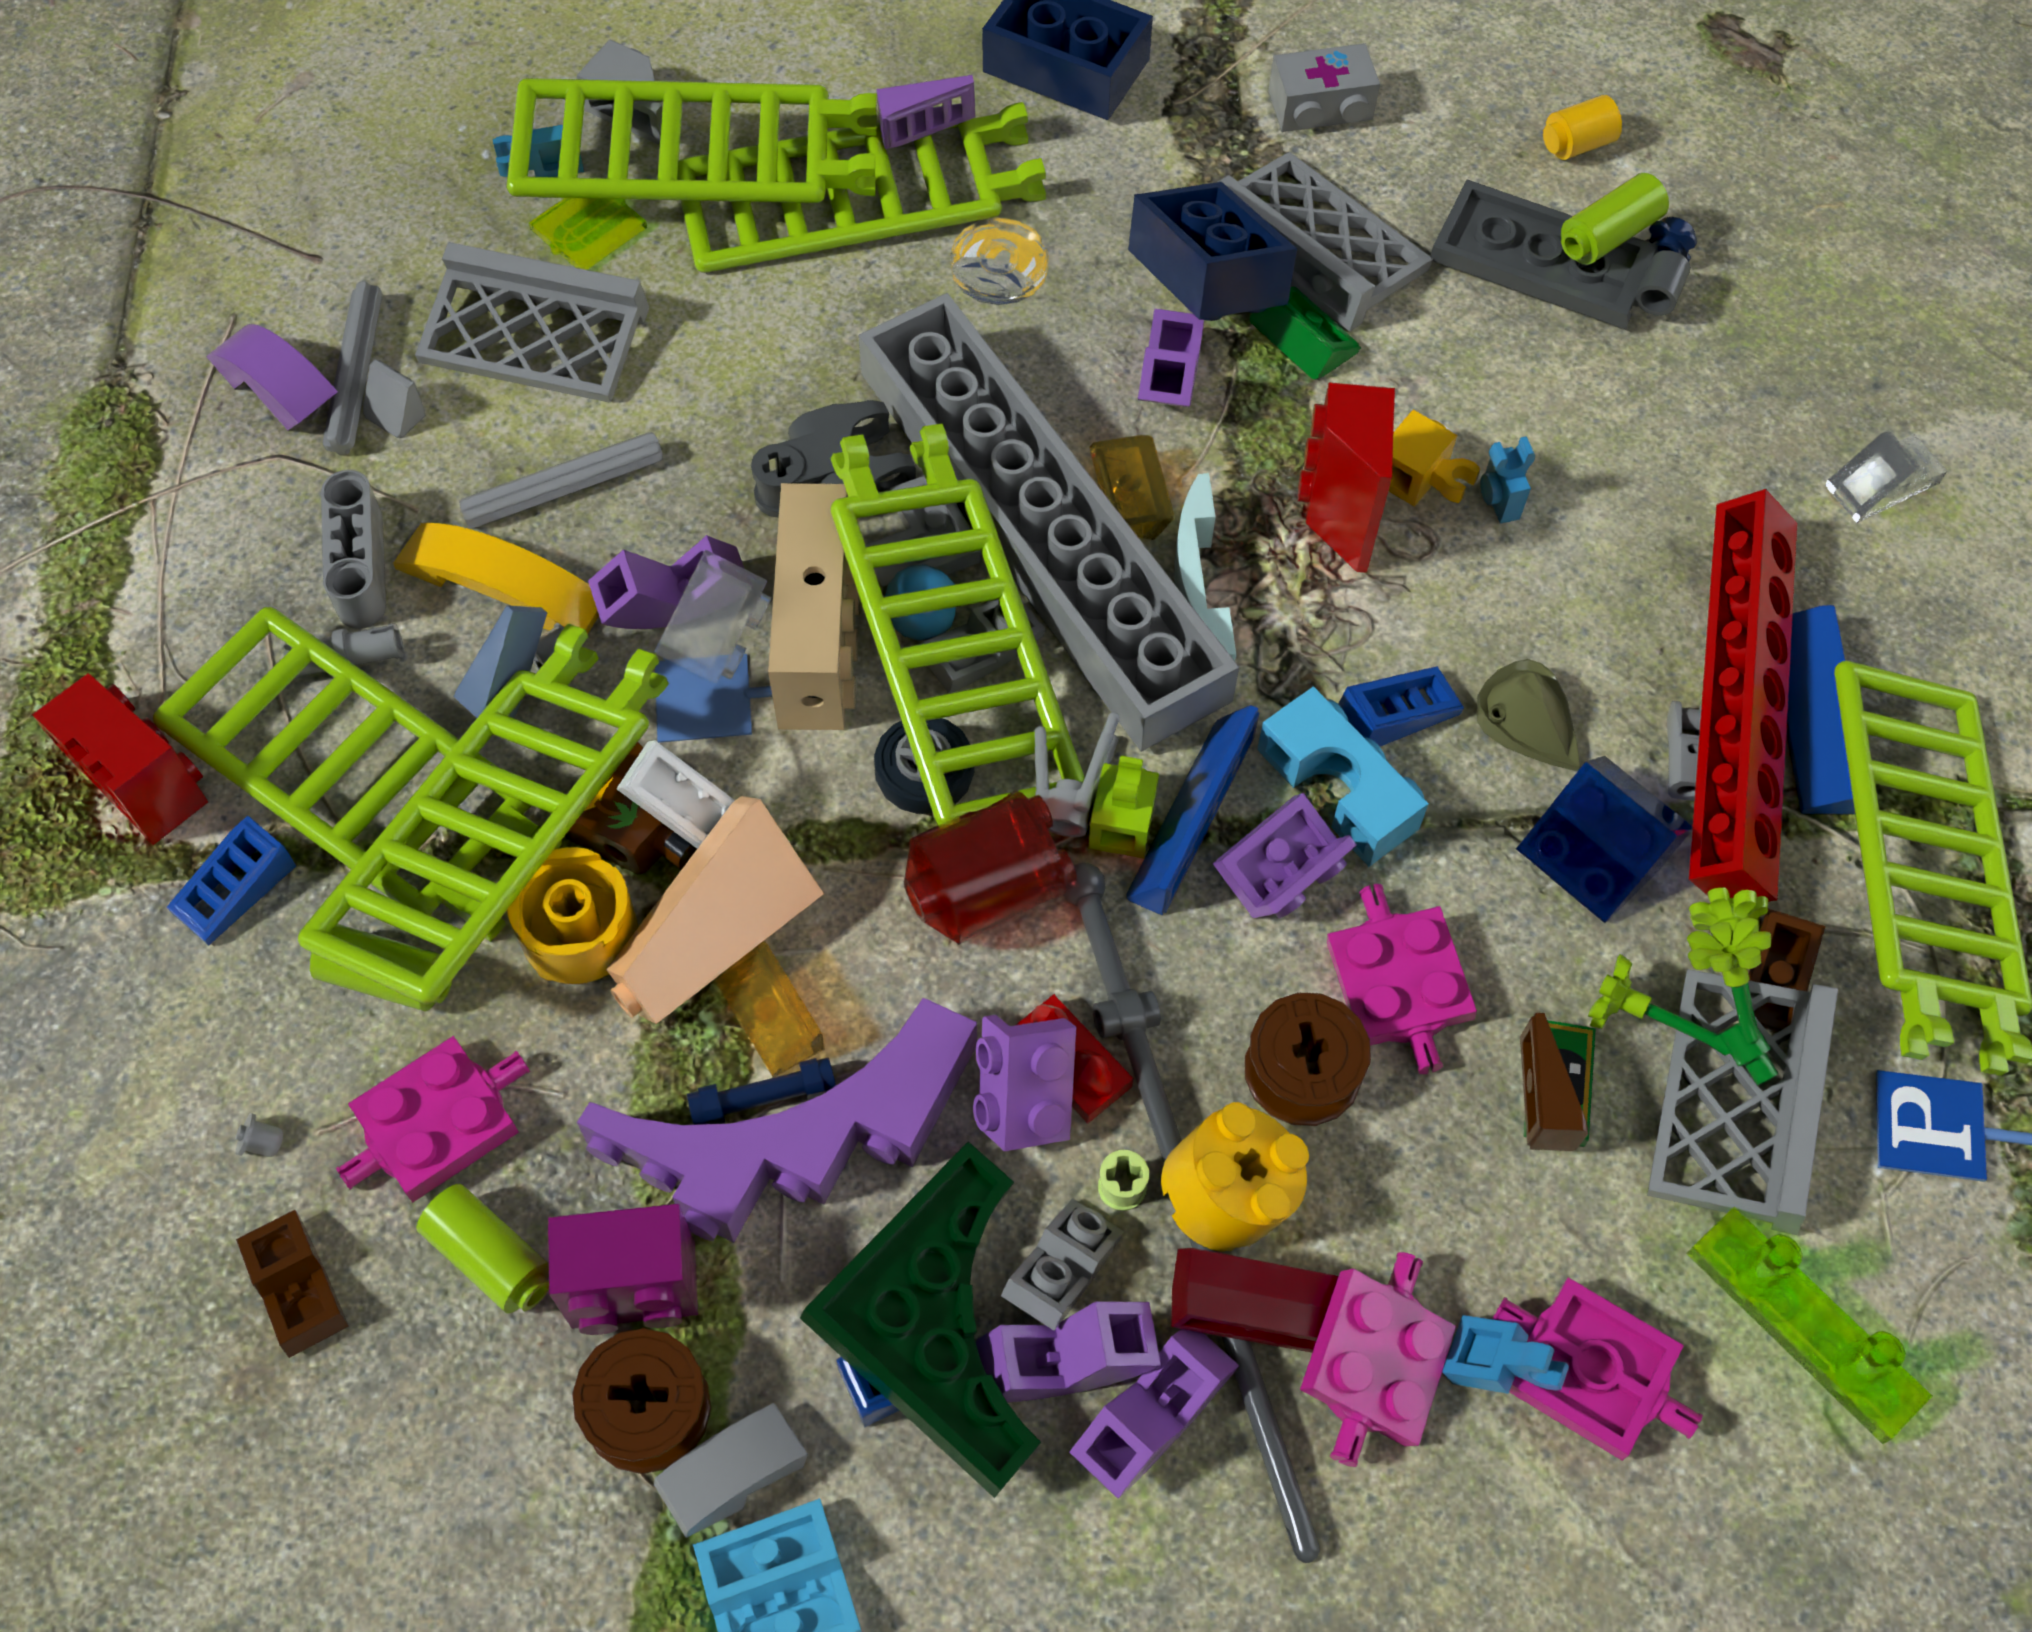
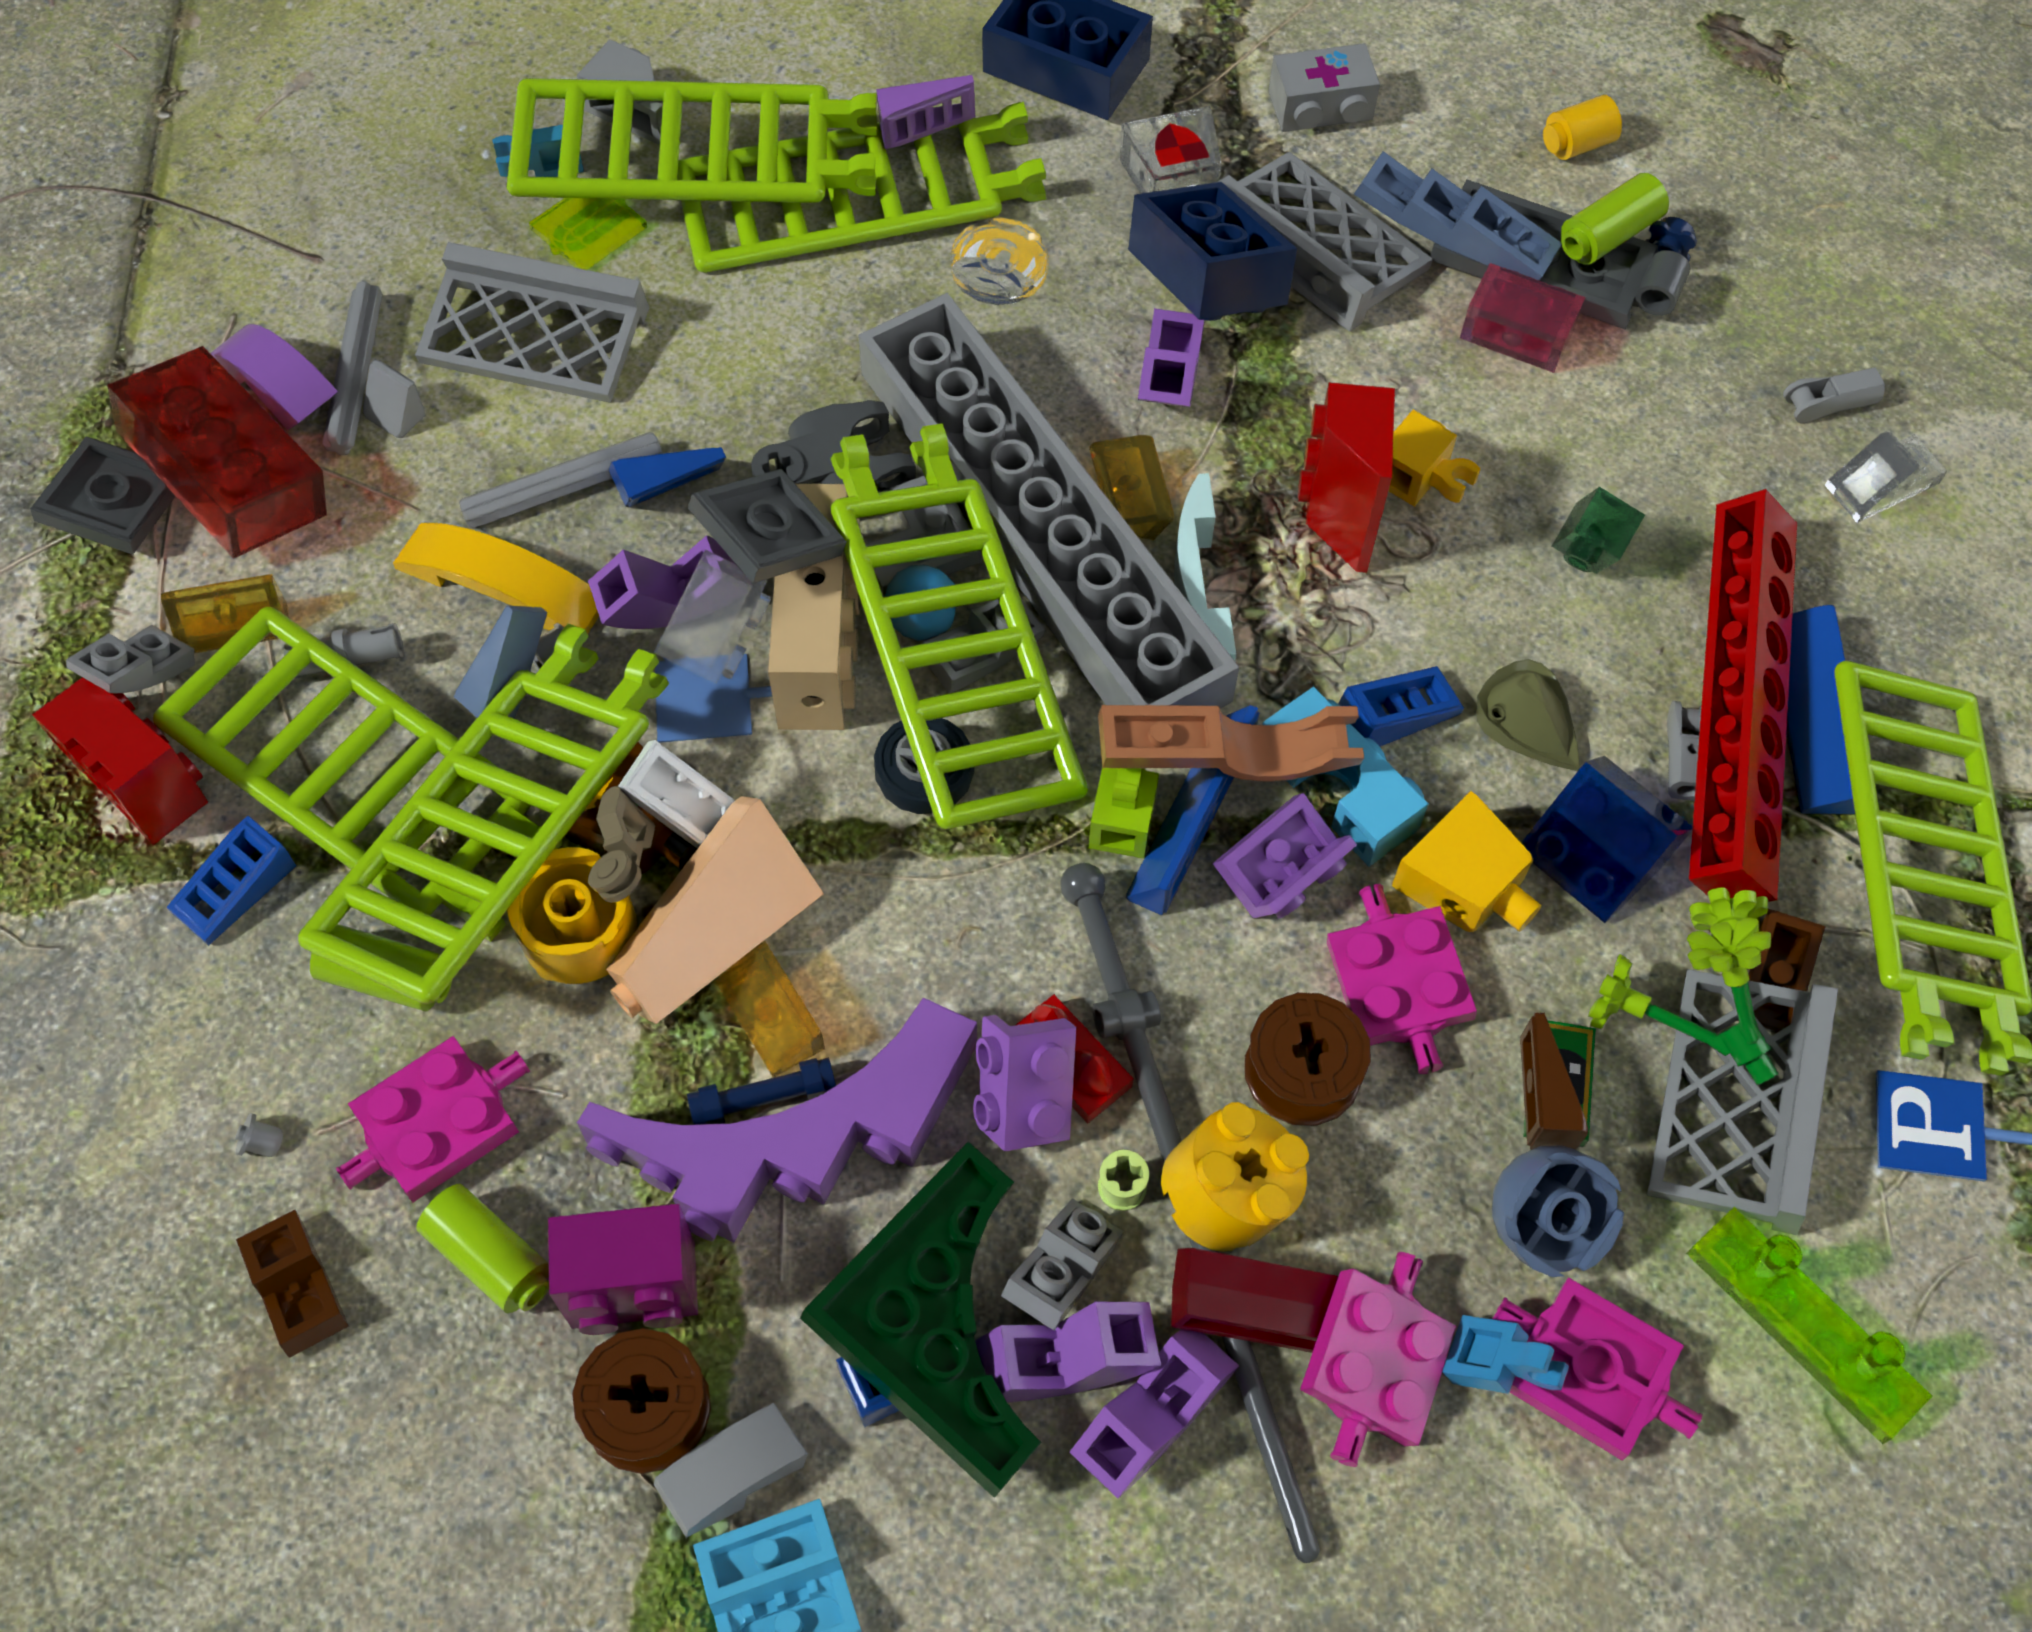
light grey beam [321,470,386,629] -> none
clear red cylinder [903,790,1077,945] -> none
light grey plant [1032,712,1120,837] -> none
green slope [1249,286,1361,380] -> none
dark azure plate [1480,436,1535,524] -> none
none -> dark grey plate [30,436,186,555]
none -> light grey slope [66,625,195,693]
none -> clear red brick [107,346,327,559]
none -> clear yellow slope [161,574,289,654]
none -> dark tan piece [588,786,655,903]
none -> blue slope [609,447,726,508]
none -> dark grey plate [688,469,847,583]
none -> nougat piece [1098,705,1364,782]
none -> clear torso [1119,106,1221,194]
none -> sand blue slope [1354,151,1562,282]
none -> yellow torso [1392,791,1542,932]
none -> clear pink brick [1460,263,1586,373]
none -> sand blue cylinder [1492,1145,1624,1277]
none -> clear green brick [1551,486,1645,574]
none -> light grey bar [1783,367,1885,423]

